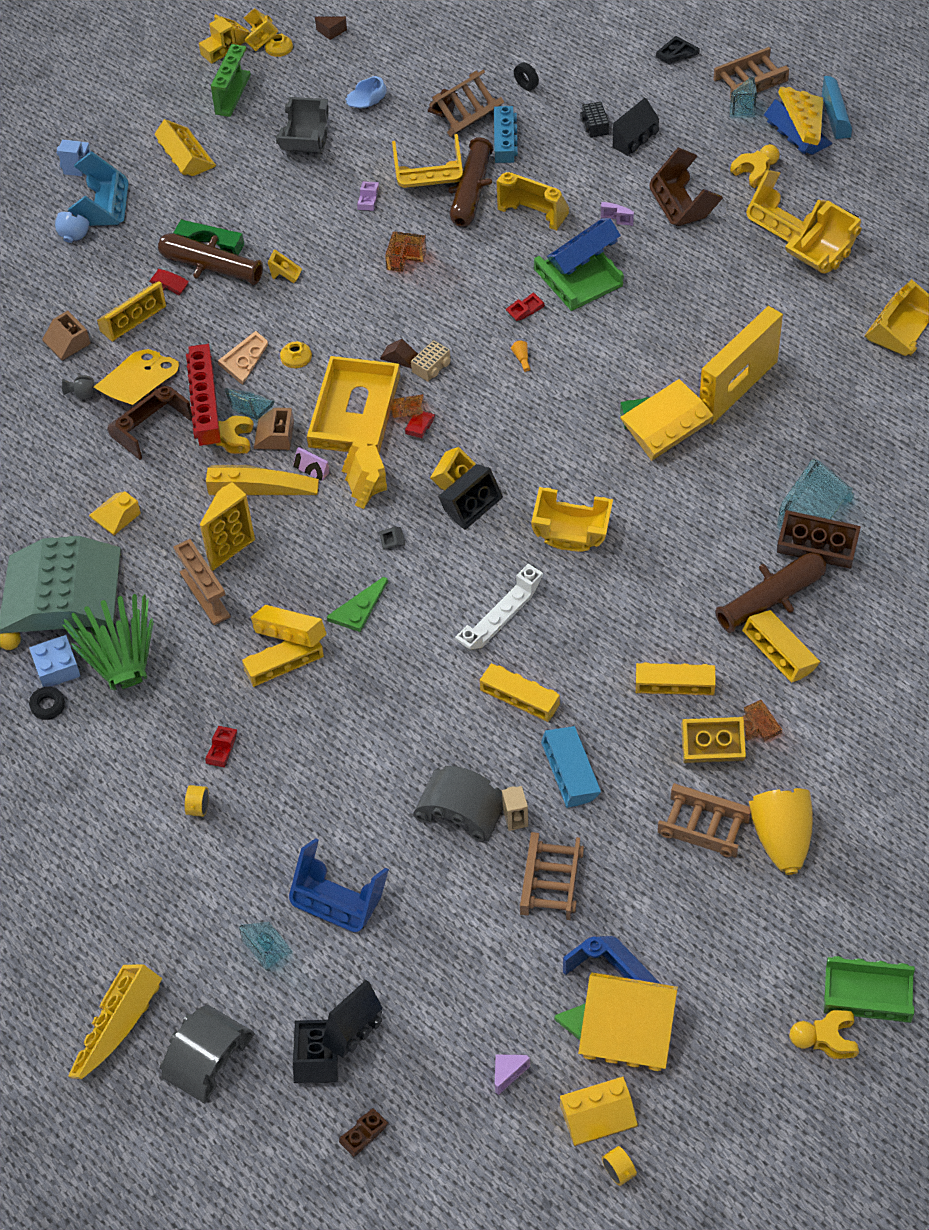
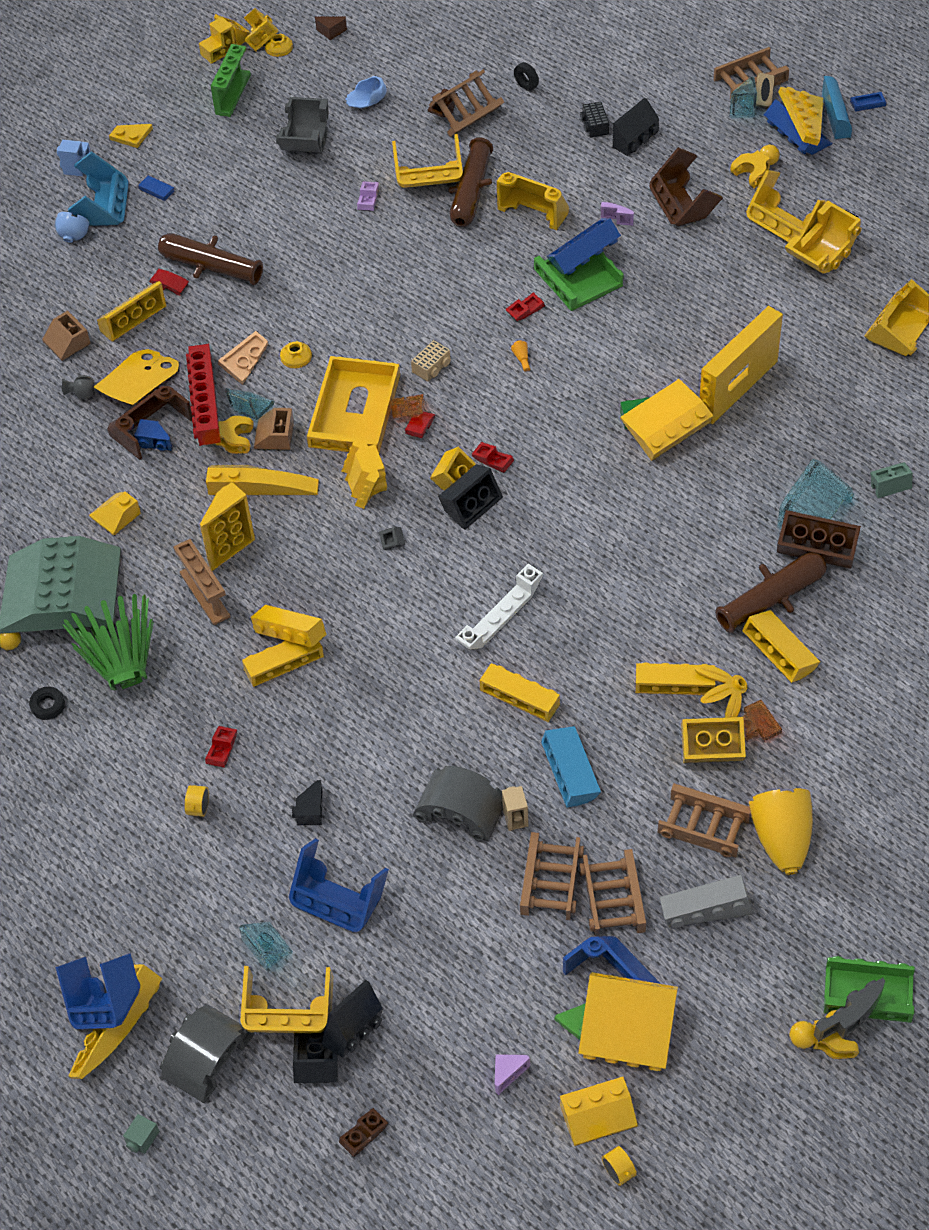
light blue brick [29,635,81,687] -> none
yellow slope [154,119,216,176] -> none
green arch [173,219,244,255] -> none
yellow slope [267,249,302,283] -> none
lavender slope [293,447,330,481] -> none
bright green wing [327,577,388,632] -> none
reddish brown slope [380,339,418,369] -> none
clear orange brick [385,231,427,272] -> none
dark azure brick [494,106,518,163] -> none
yellow cylinder [531,487,613,552] -> none
black wing [656,36,700,64] -> none
none -> blue windscreen [55,953,140,1029]
none -> yellow wing [109,124,153,148]
none -> sand green brick [123,1114,160,1154]
none -> blue slope [134,419,172,451]
none -> blue tile [138,175,175,201]
none -> yellow windscreen [240,966,334,1033]
none -> black slope [292,780,323,826]
none -> red slope [472,442,514,473]
none -> medium nougat fence [579,849,646,937]
none -> light grey wedge [660,875,754,928]
none -> yellow plant [695,665,747,718]
none -> tan tile [754,73,774,108]
none -> dark grey slope [814,978,885,1042]
none -> blue tile [850,92,887,112]
none -> sand green hinge [870,462,913,498]

